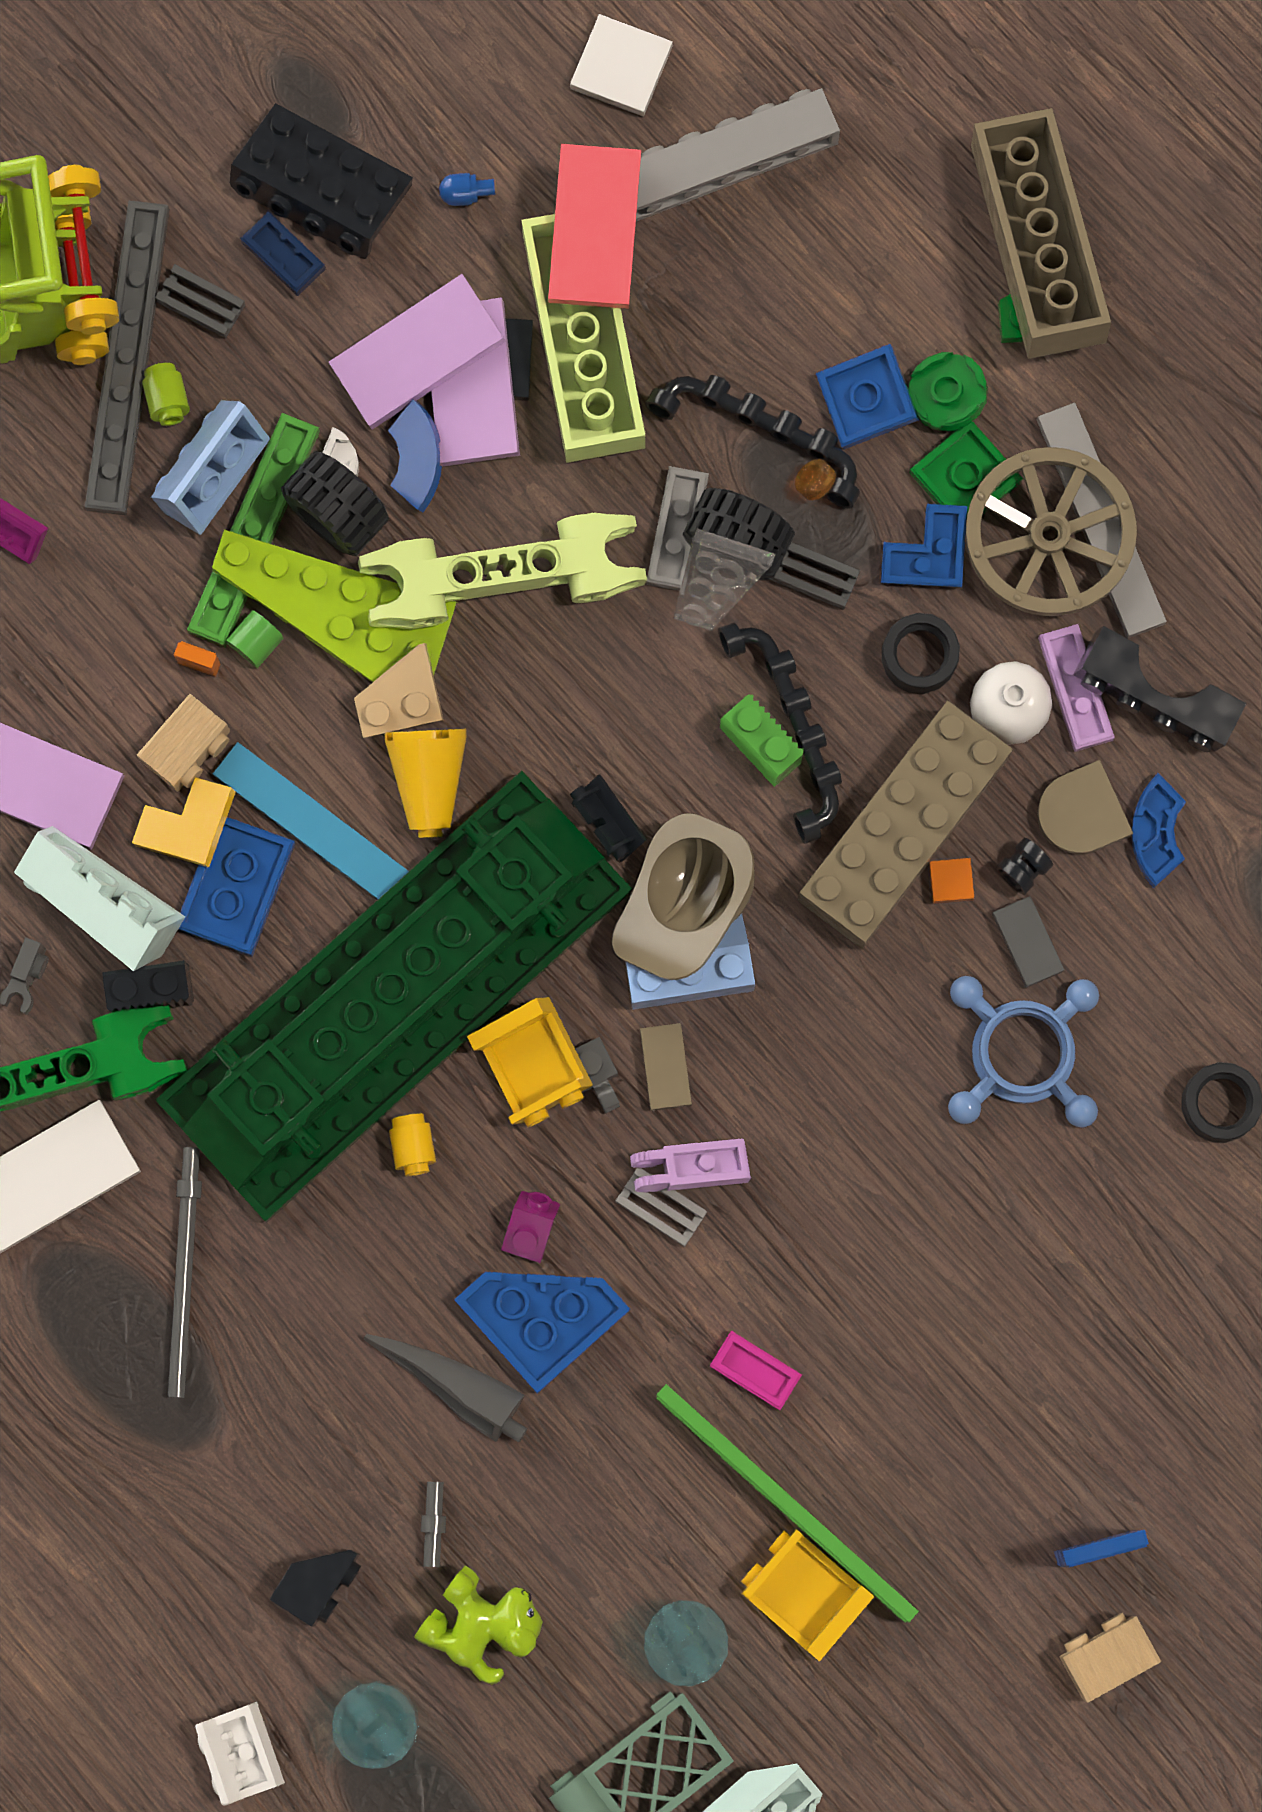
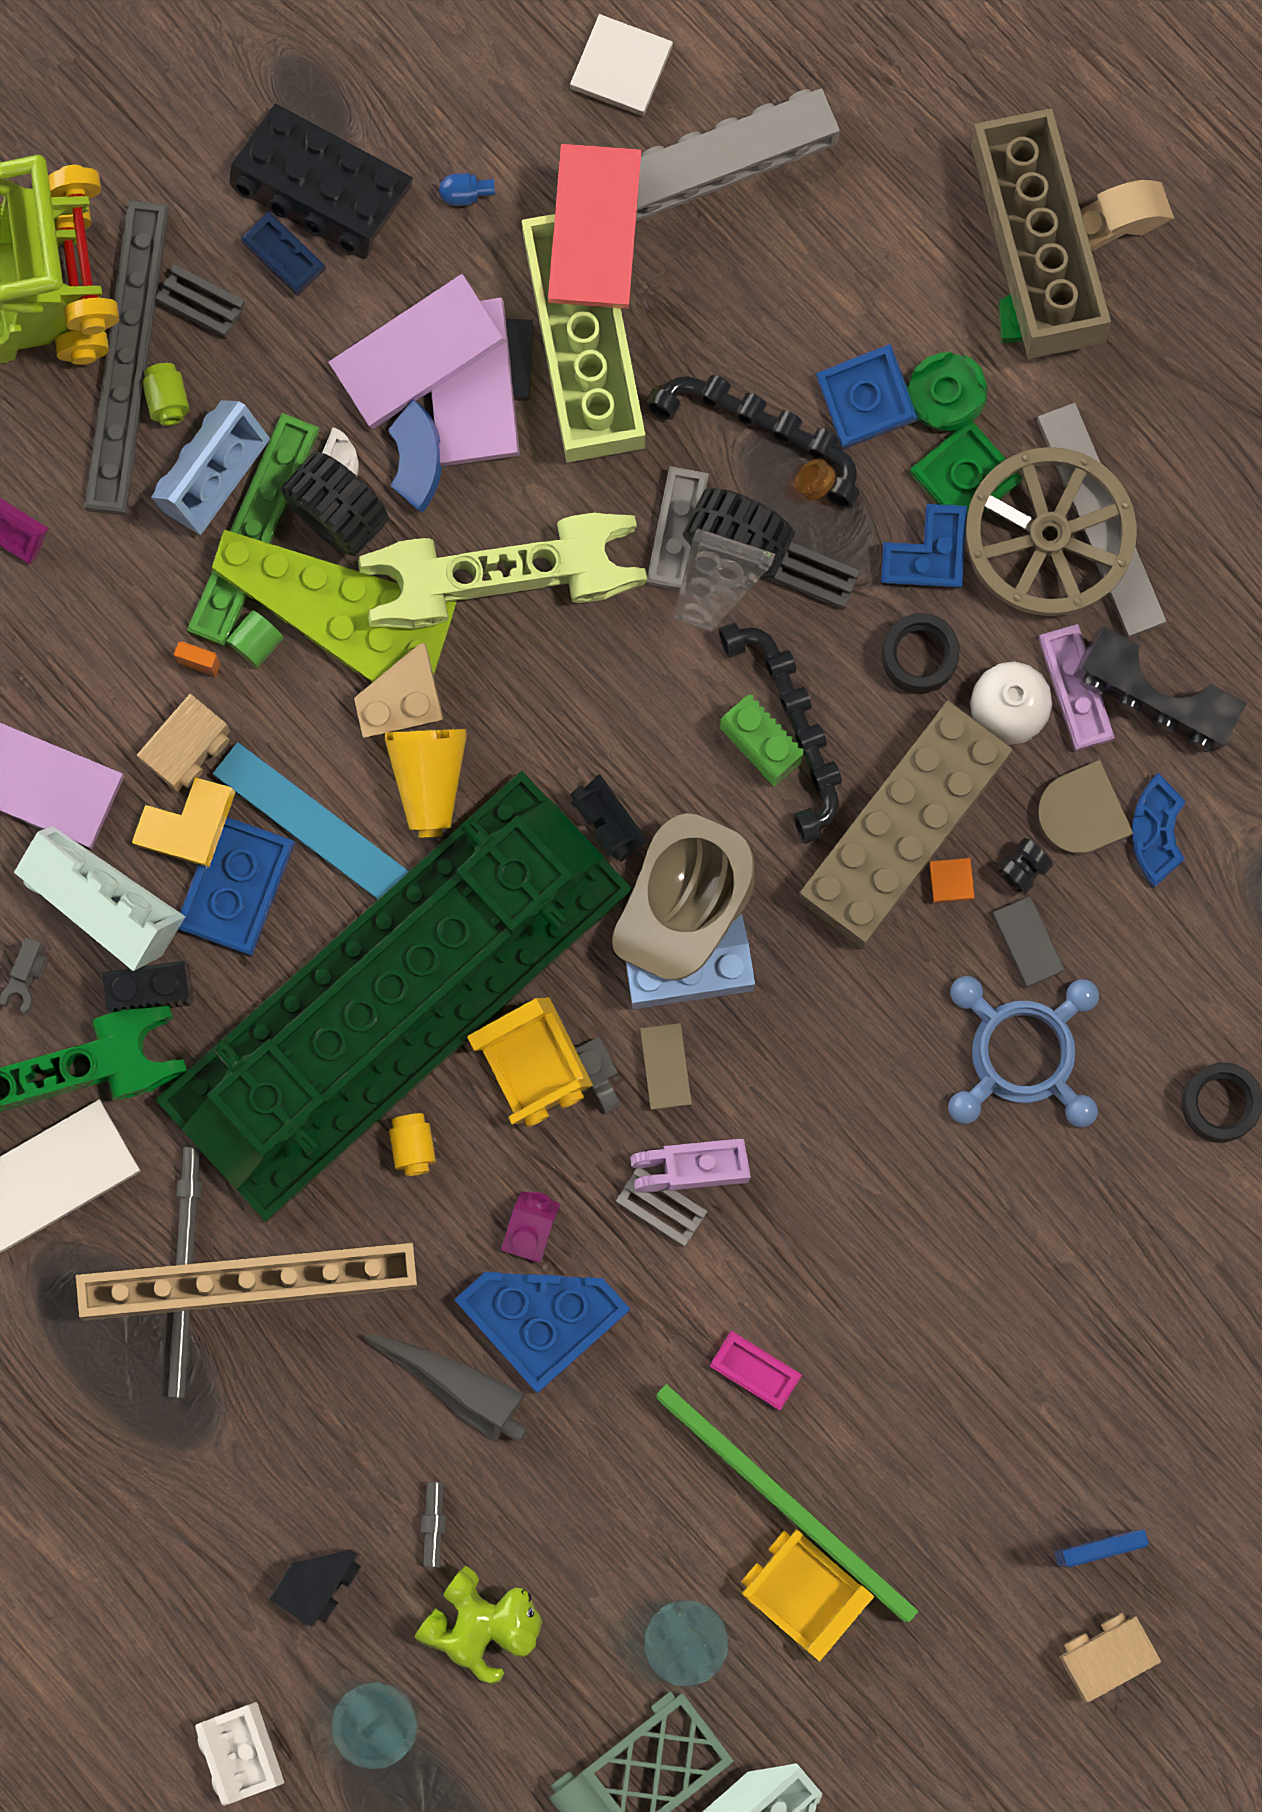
none -> tan brick [76,1243,417,1321]
none -> tan brick [1080,180,1174,251]

